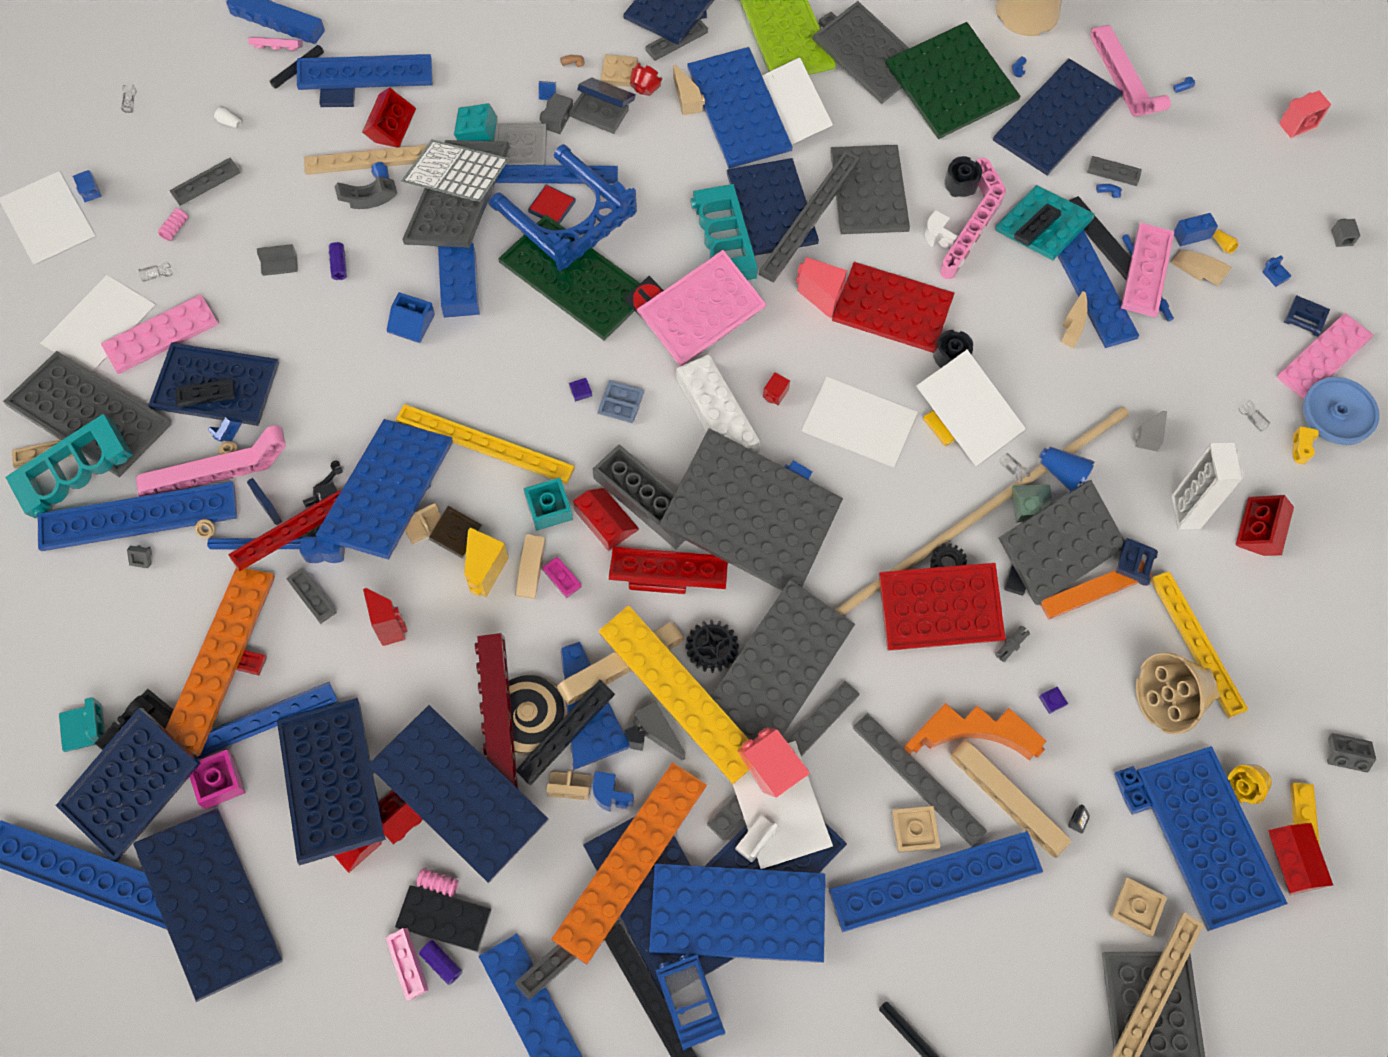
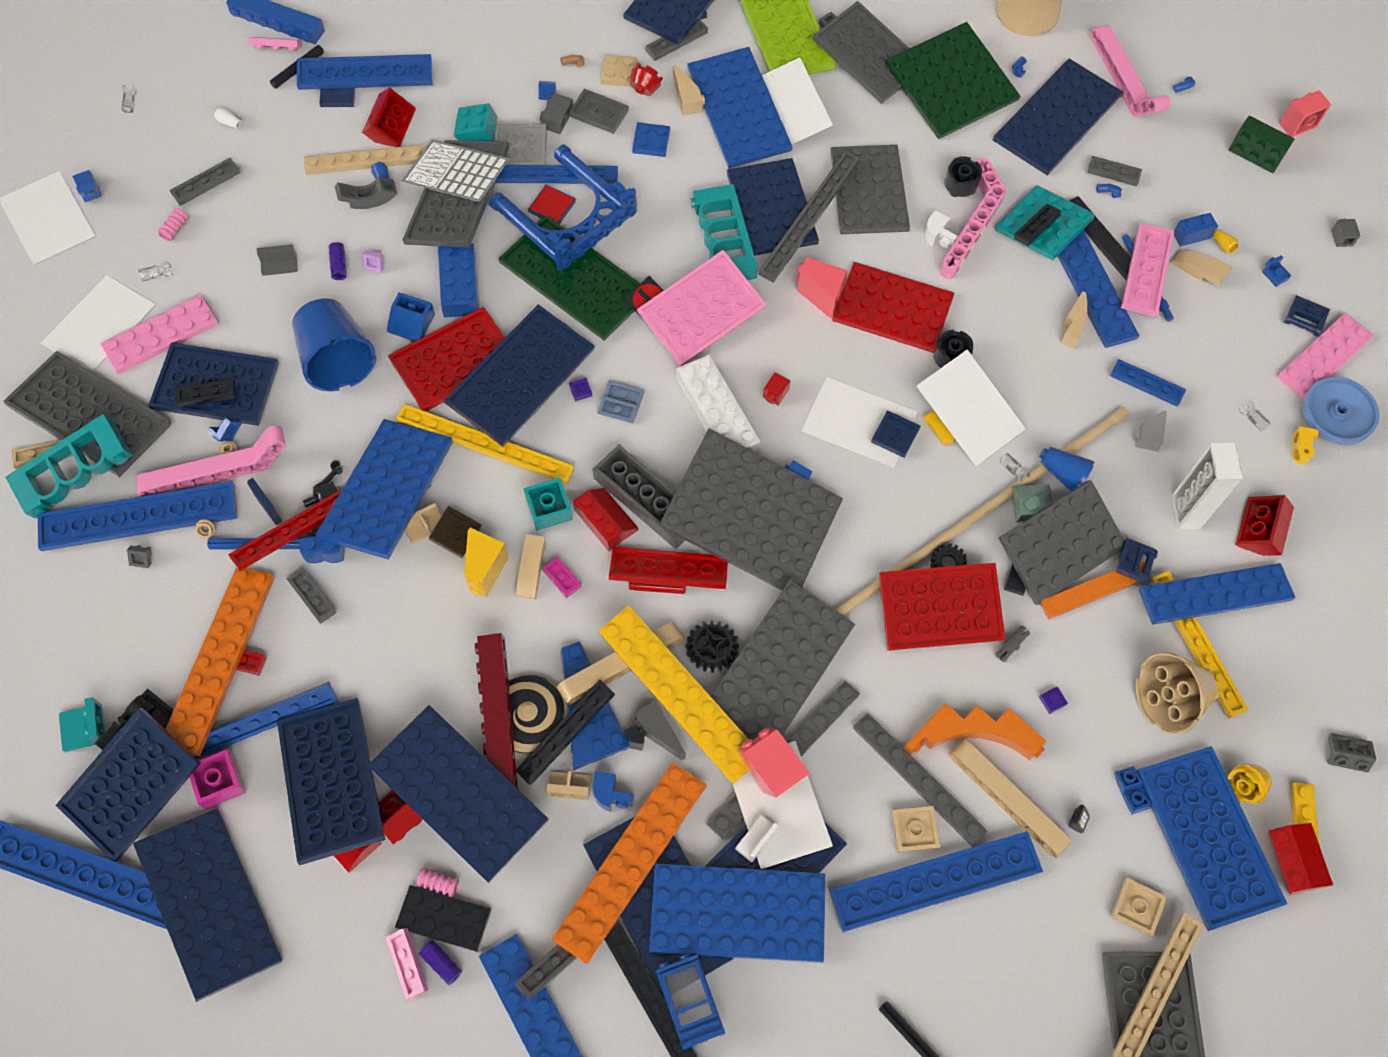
red slope [363,588,408,646] -> none
dark blue tile [577,77,636,108] -> none
none -> blue cone [292,298,376,392]
none -> lavender tile [363,249,383,272]
none -> red plate [388,307,505,412]
none -> dark blue plate [444,304,595,447]
none -> blue plate [632,122,670,157]
none -> dark blue plate [871,410,921,458]
none -> blue plate [1110,359,1186,407]
none -> blue plate [1139,563,1296,625]
none -> dark green brick [1228,115,1295,173]

